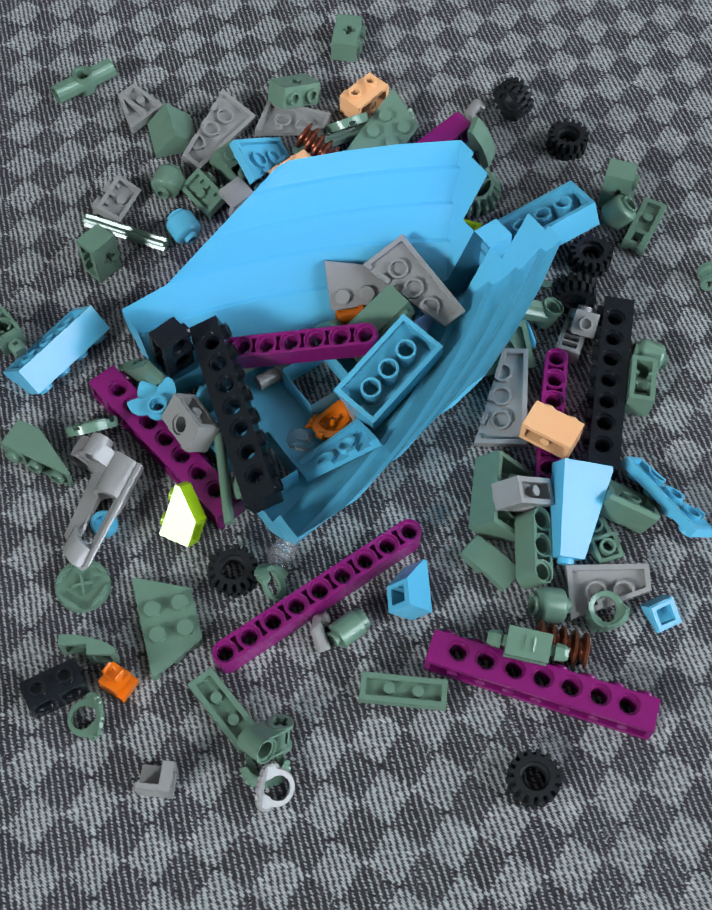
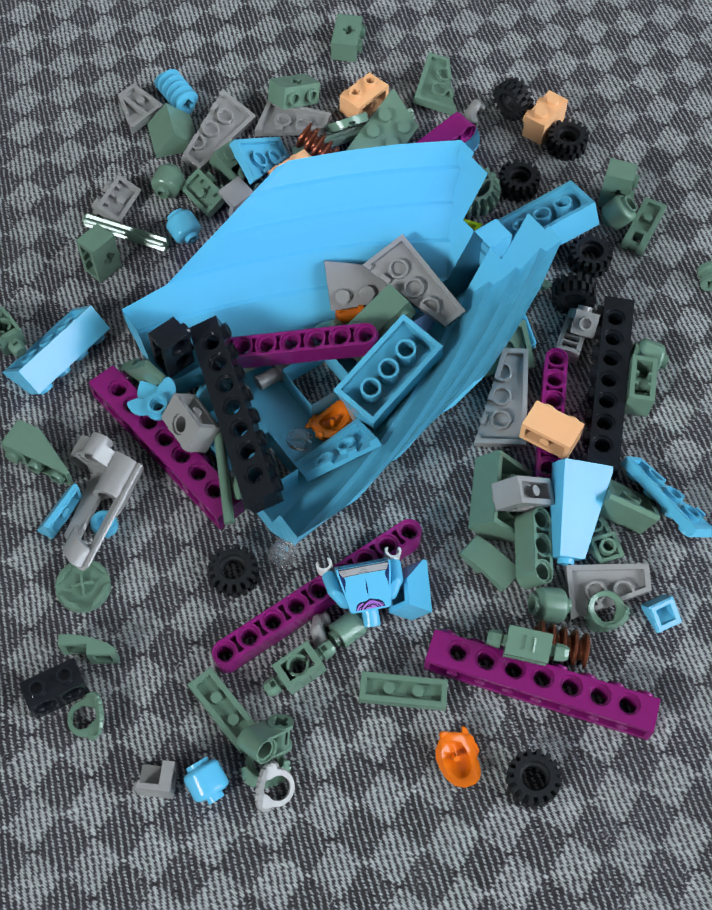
sand green piece [50,58,117,104] -> none
sand green tile [66,415,119,437] -> none
orange piece [98,661,139,703] -> none
sand green wing [132,578,204,681] -> none
slope [159,481,207,547] -> none
sand green piece [254,563,289,601] -> none
sand green slope [467,117,496,168] -> none
sand green piece [523,297,564,329] -> none
none -> medium azure slope [37,483,82,539]
none -> medium azure piece [154,69,198,114]
none -> medium azure head [184,757,229,805]
none -> sand green piece [263,639,336,697]
none -> medium azure torso [316,546,403,627]
none -> sand green wing [413,52,456,115]
none -> orange hat [435,726,481,788]
none -> black tyre [498,159,540,203]
none -> light nougat brick [522,90,568,145]

